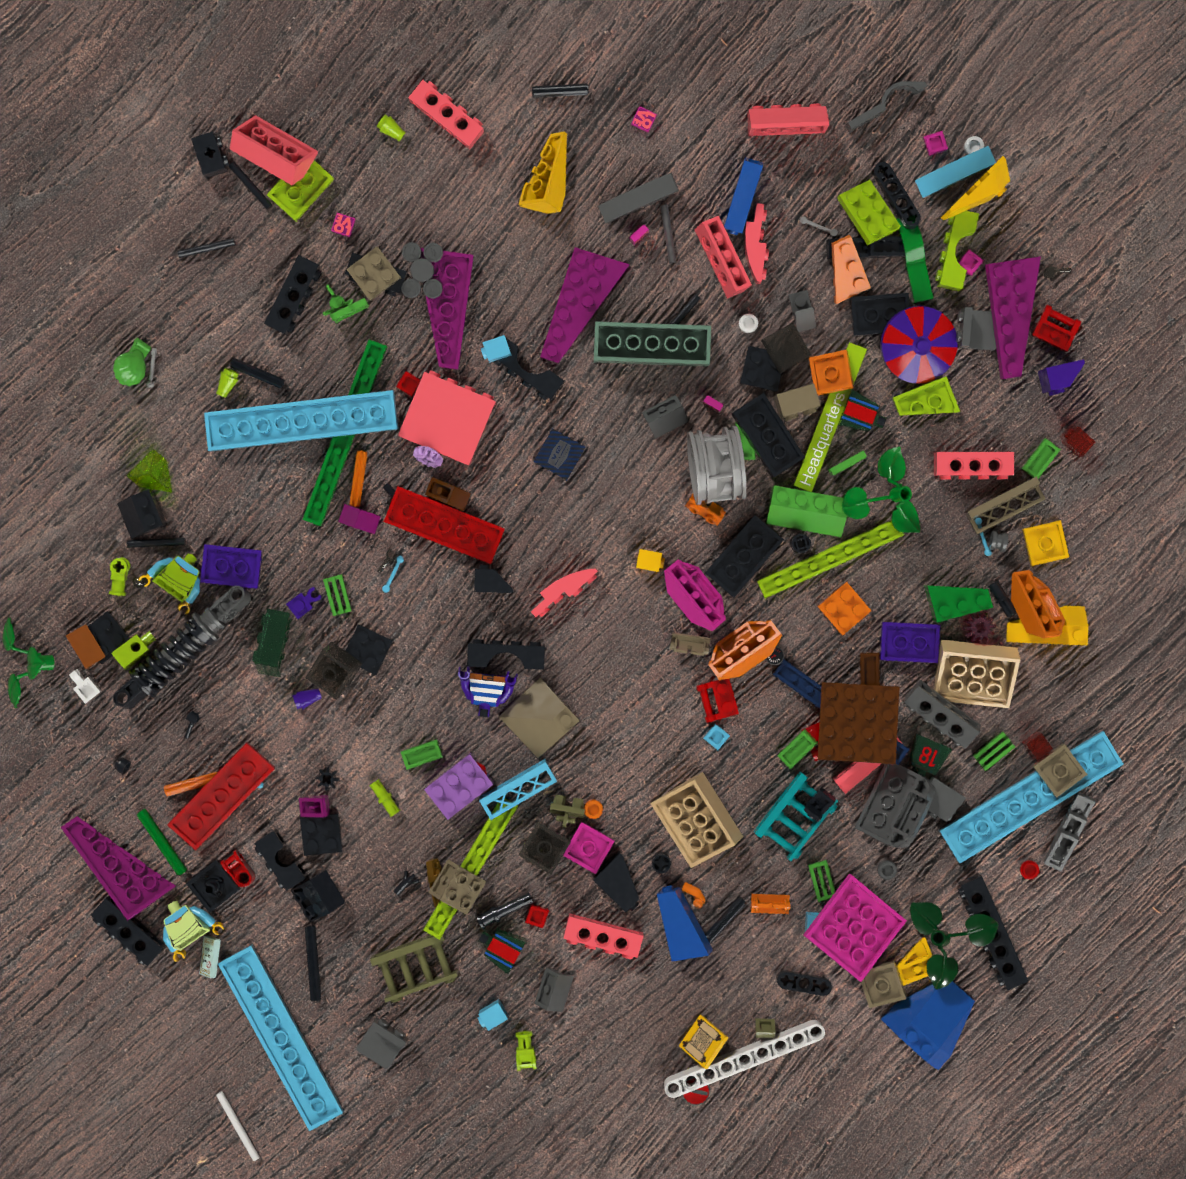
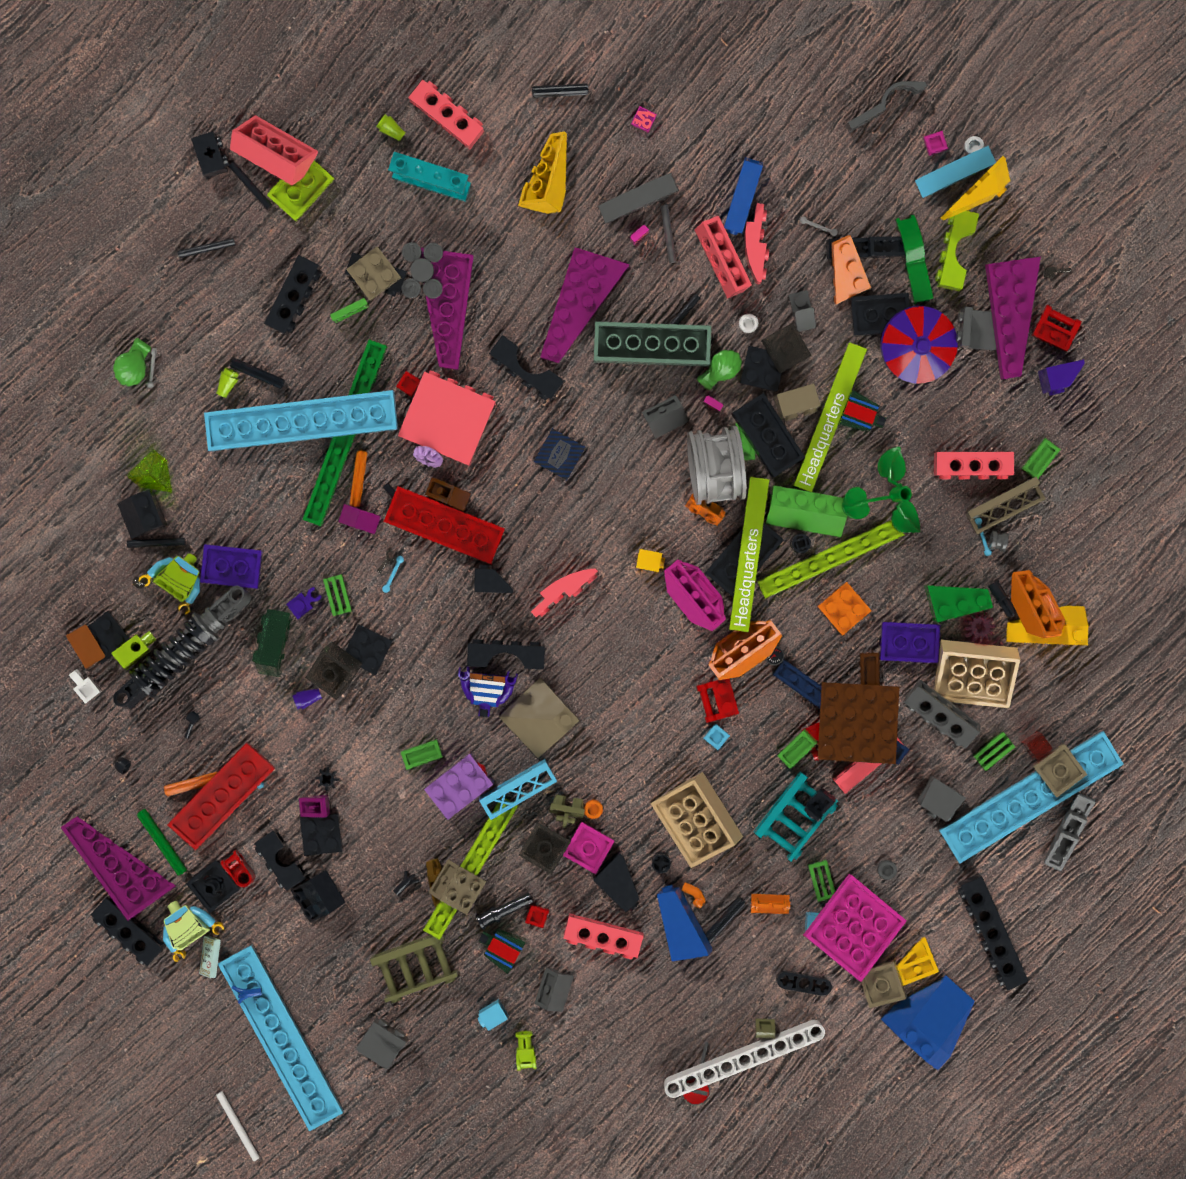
green plant [2,617,55,708] -> none
lime connector [109,557,131,596] -> none
black axle [305,925,321,1001] -> none
bright green plant [323,284,353,316] -> none
tile [331,213,356,238] -> none
lime pin [369,779,401,817] -> none
medium azure brick [481,335,511,363] -> none
dark tan hinge [670,632,711,657] -> none
tile [679,1015,729,1069] -> none
coral slope [747,103,829,136] -> none
orange plate [809,350,854,396] -> none
bright green tile [828,451,867,476] -> none
lime plate [837,180,901,245] -> none
dark grey plate [855,764,936,848] -> none
black beam [873,162,921,229] -> none
lime wing [892,376,960,416] -> none
clear green torso [908,733,952,777] -> none
dark green plant [910,902,999,989] -> none
dark pink tile [958,249,984,276] -> none
red plate [1020,860,1039,880] -> none
yellow tile [1022,520,1069,566] -> none
clear red brick [1062,427,1096,457] -> none
none -> blue bar [232,985,262,1004]
none -> teal fence [388,152,471,202]
none -> bright green animal [697,350,742,391]
none -> lime tile [729,477,769,632]

